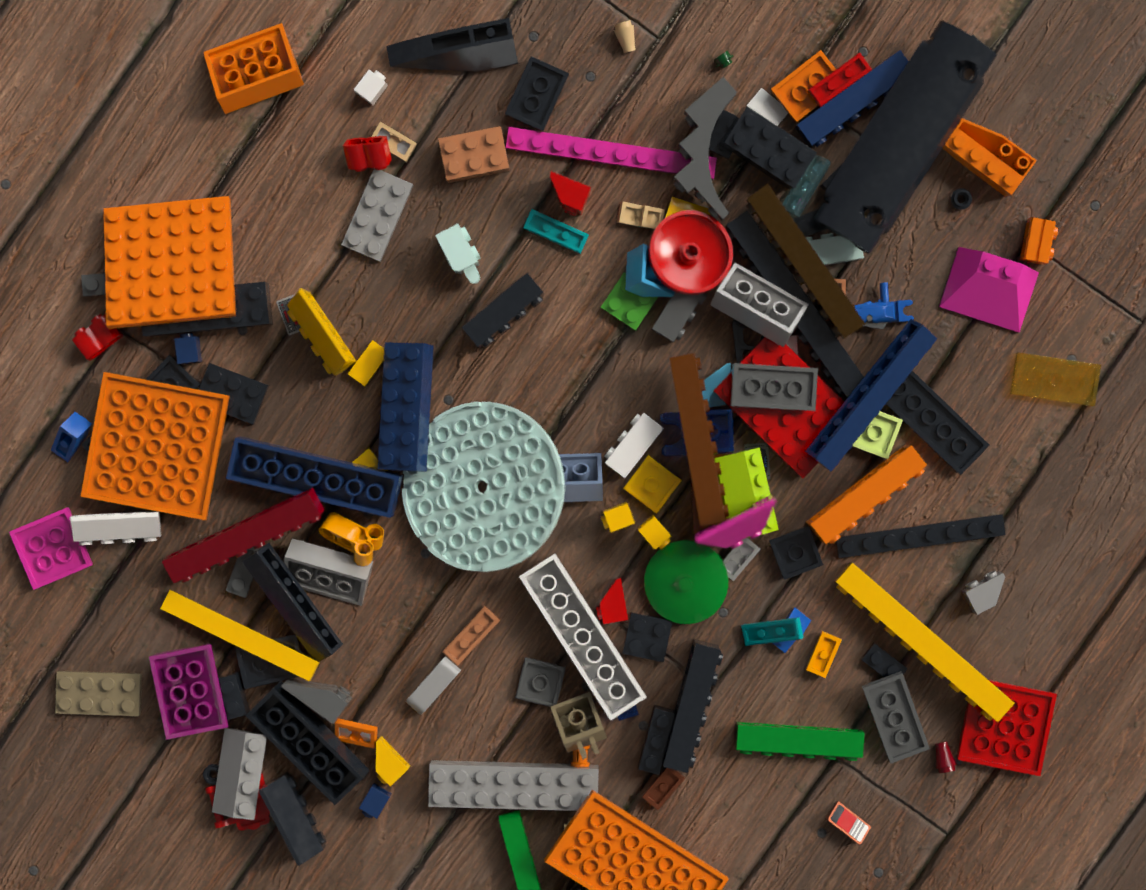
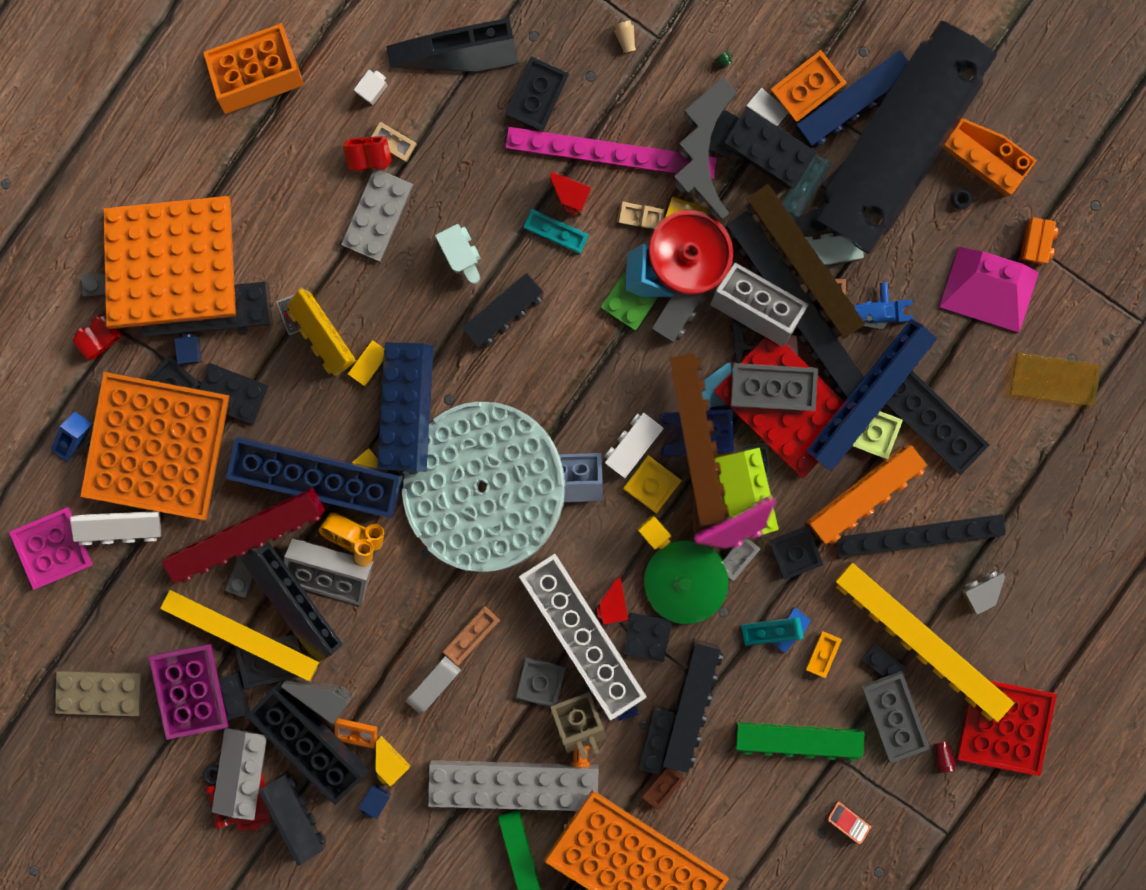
nougat brick [438,126,510,183] -> none
yellow brick [601,502,635,532] -> none
red tile [808,53,872,108] -> none

